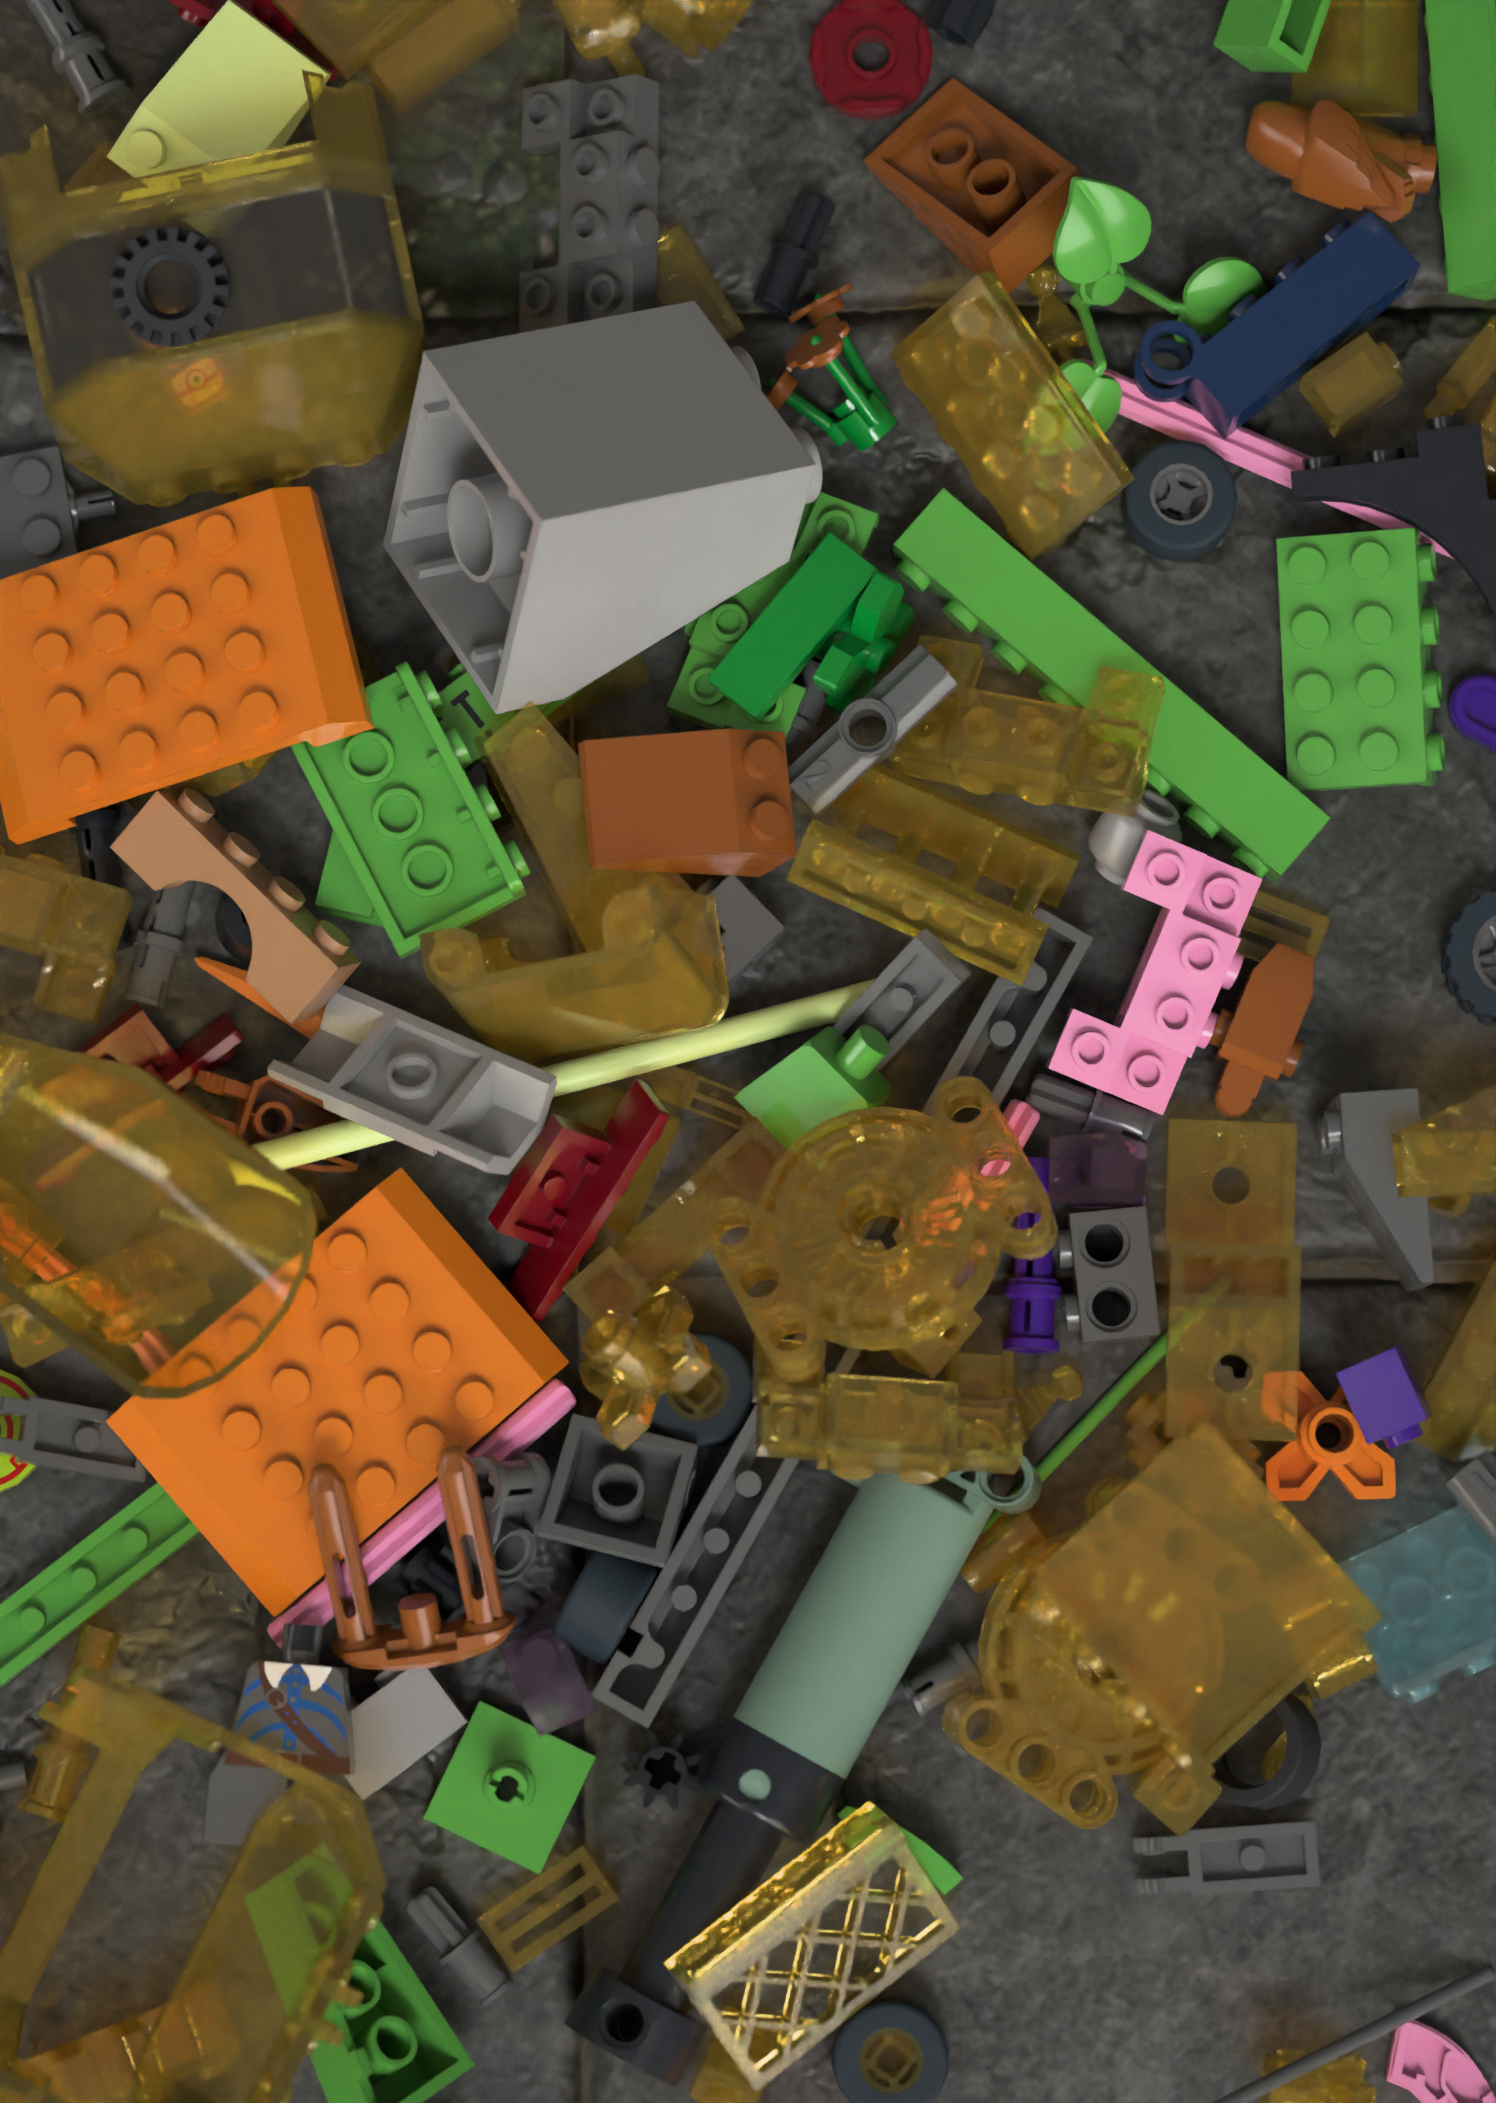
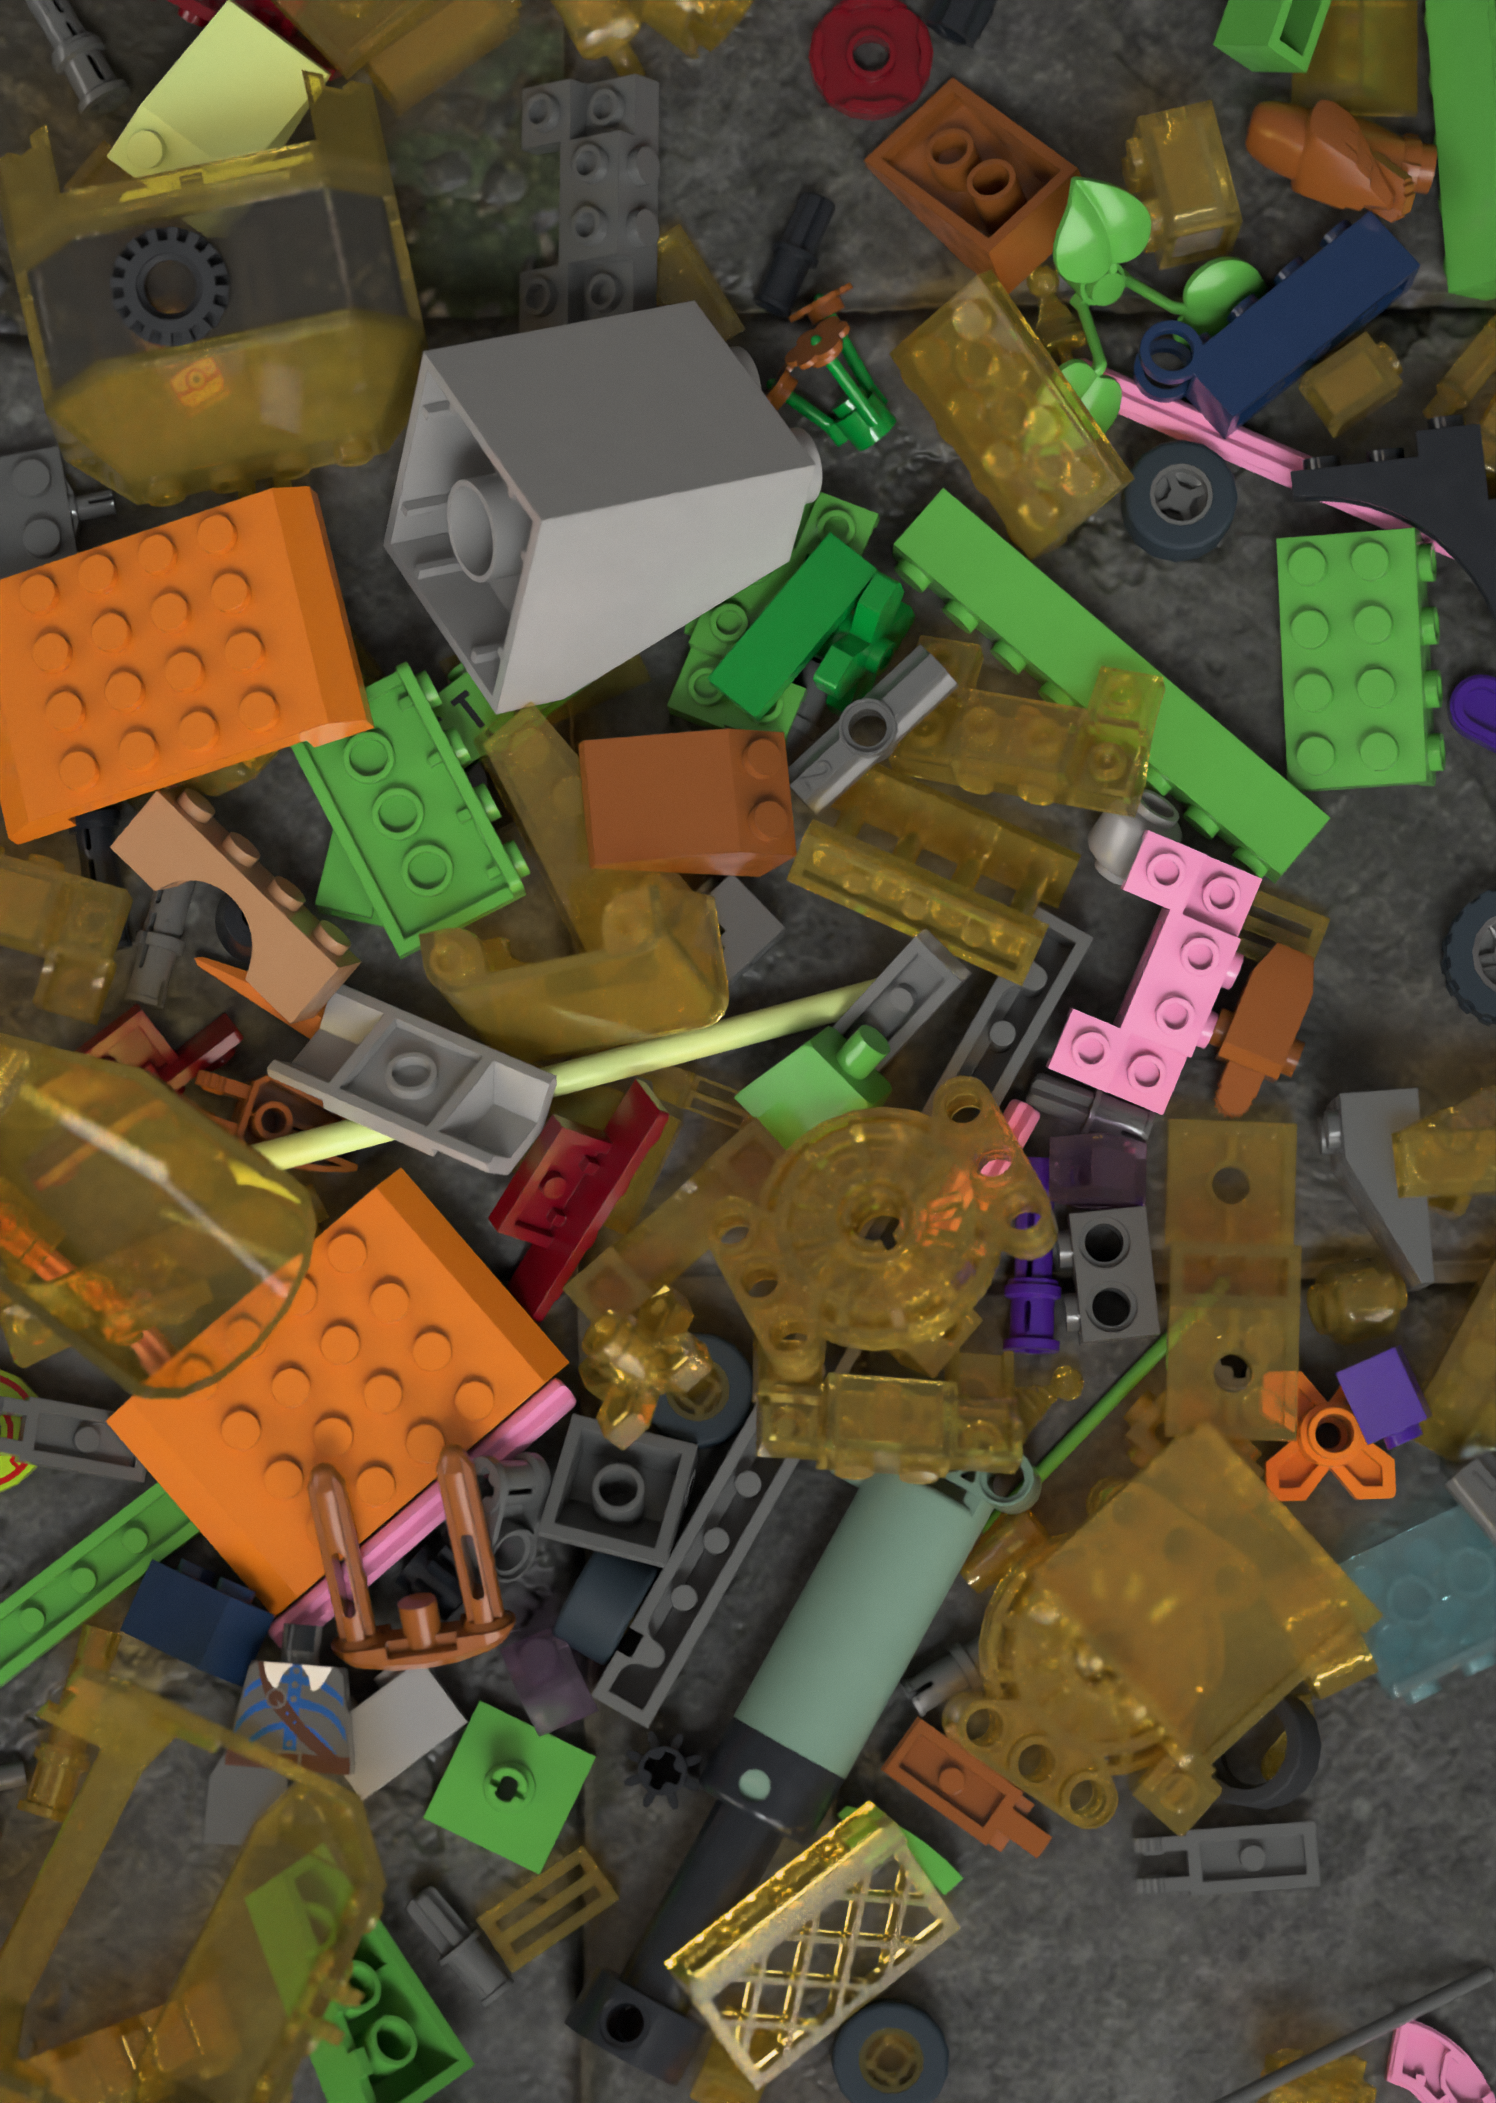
none -> dark blue brick [120,1558,275,1687]
none -> dark orange hinge [881,1717,1053,1859]
none -> clear yellow piece [1121,99,1243,270]
none -> clear yellow head [1307,1256,1408,1346]

